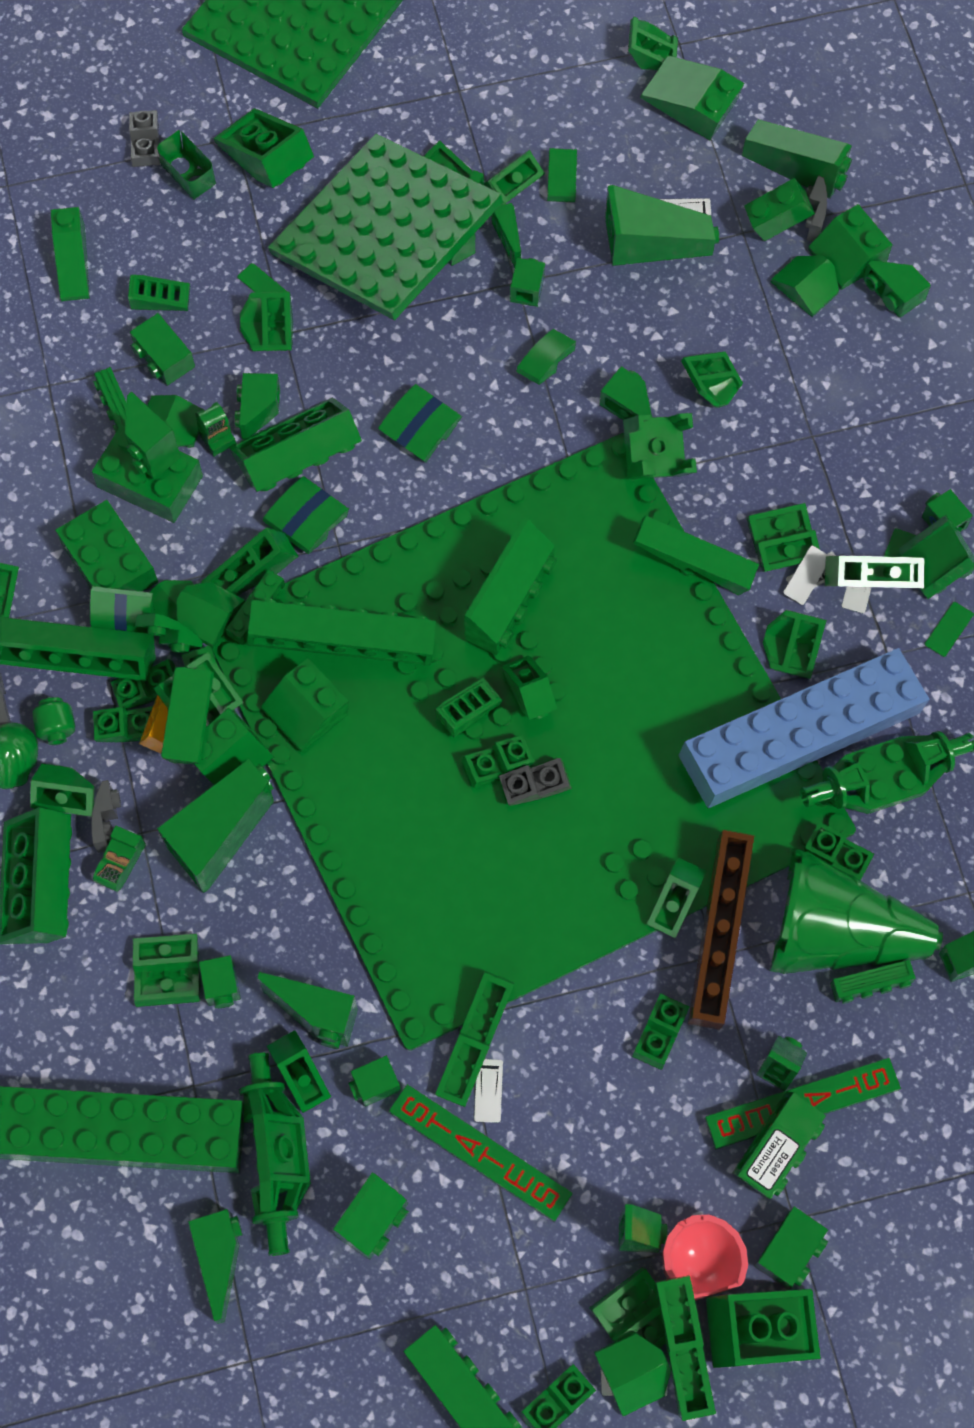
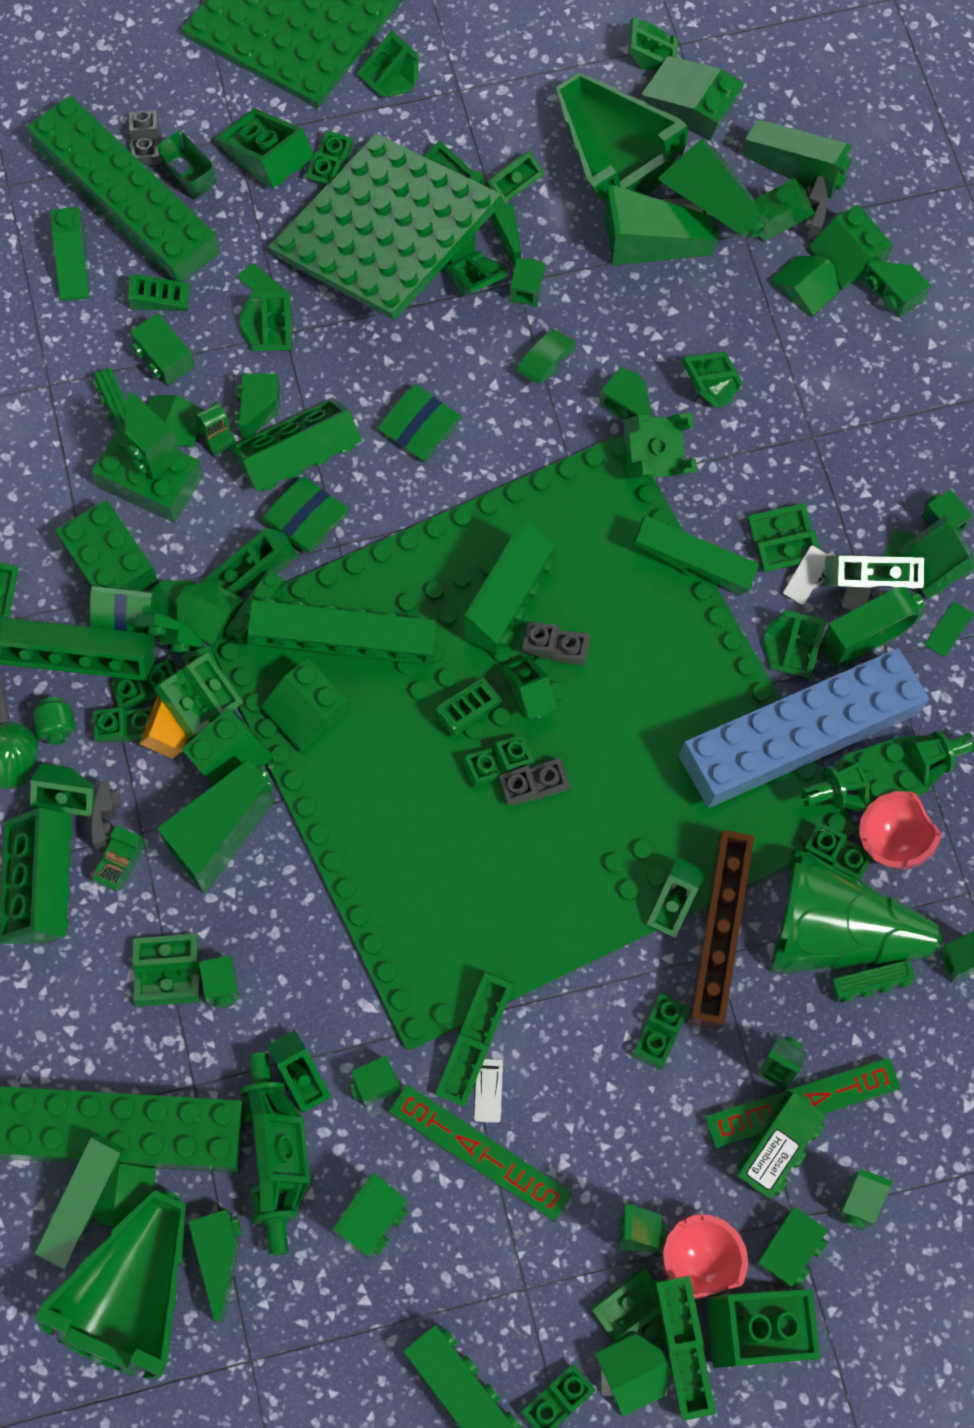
green slope [161,667,214,764] -> none
green slope [258,972,358,1049] -> none
green tile [547,148,577,202] -> none
none -> green brick [27,95,220,282]
none -> green cone [34,1190,185,1379]
none -> green slope [35,1134,126,1269]
none -> green slope [93,1163,156,1227]
none -> green slope [306,130,354,185]
none -> green slope [357,30,419,98]
none -> green slope [445,251,509,297]
none -> dark grey slope [522,622,591,666]
none -> green cone [556,72,688,202]
none -> green slope [658,138,770,240]
none -> green window [820,586,925,671]
none -> green slope [837,1169,893,1230]
none -> coral cylinder [859,791,942,870]

